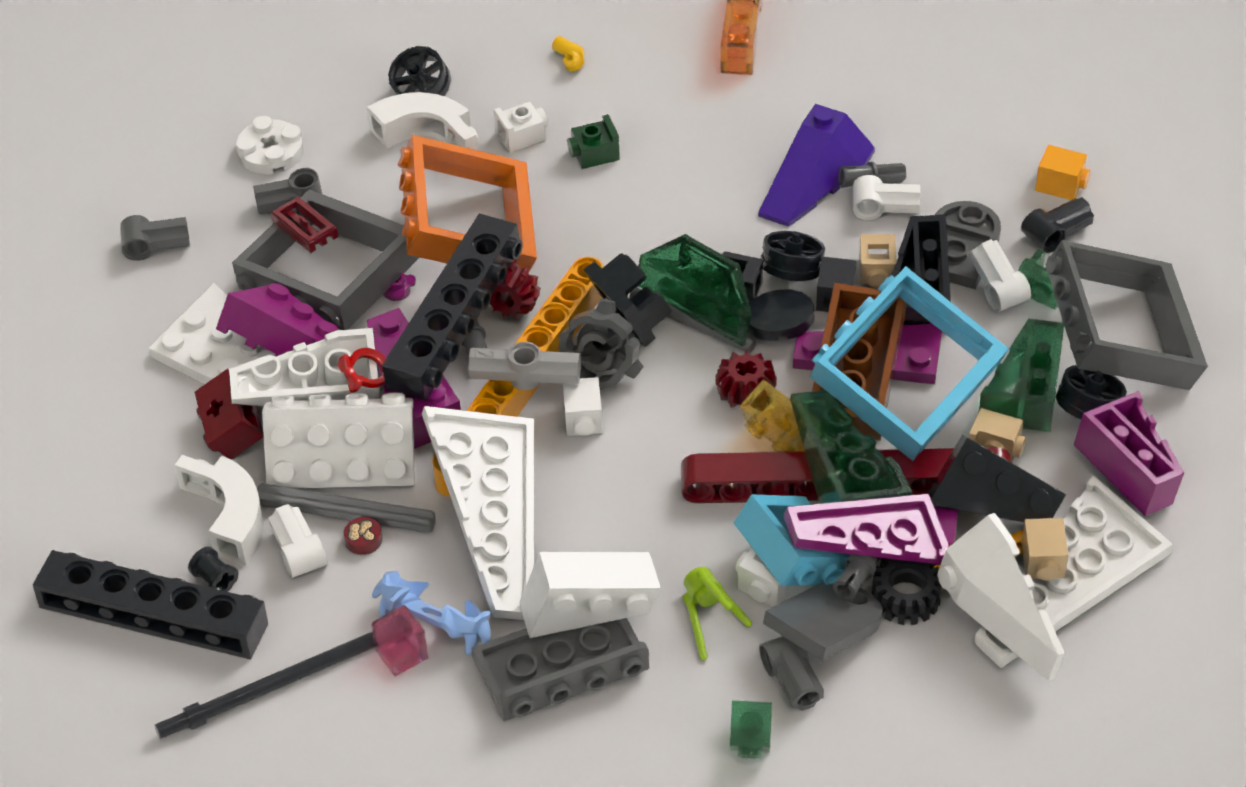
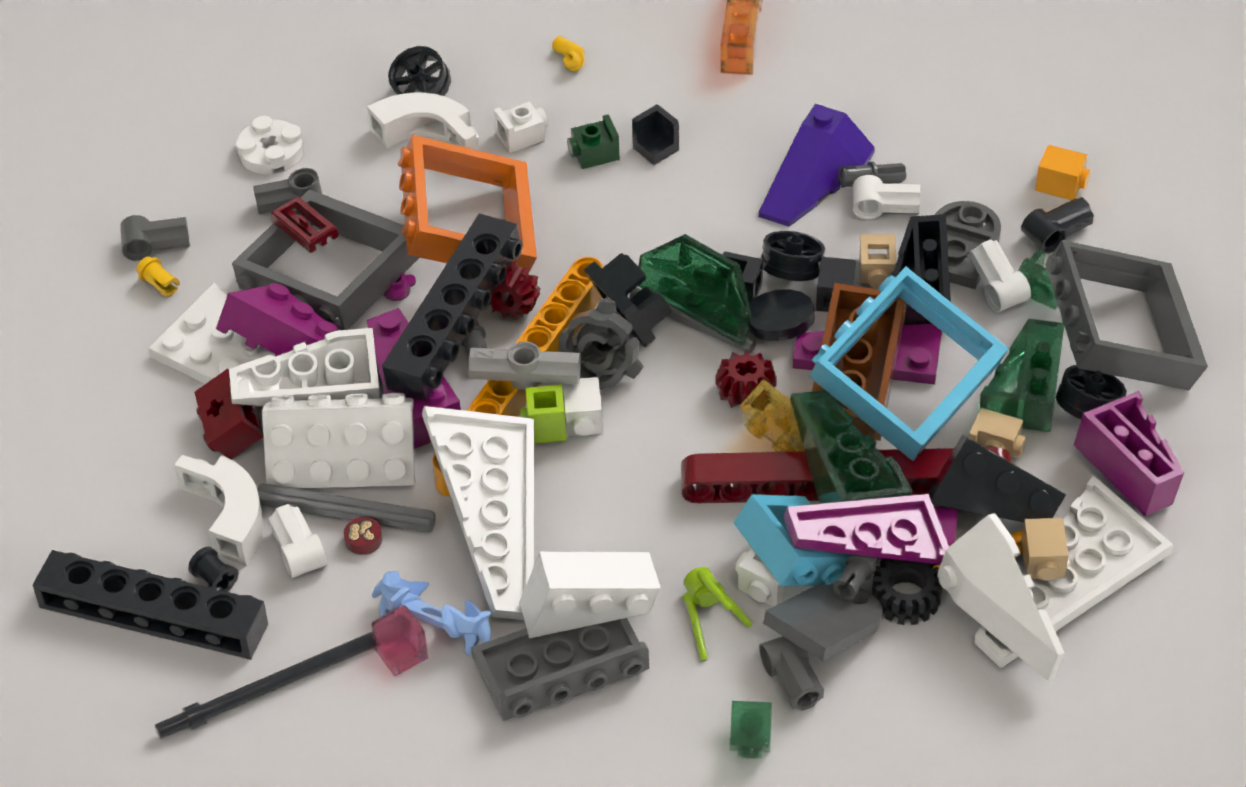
red piece [337,348,386,393] -> none
none -> yellow pin [136,257,180,297]
none -> lime brick [520,385,567,444]
none -> black panel [632,104,679,165]

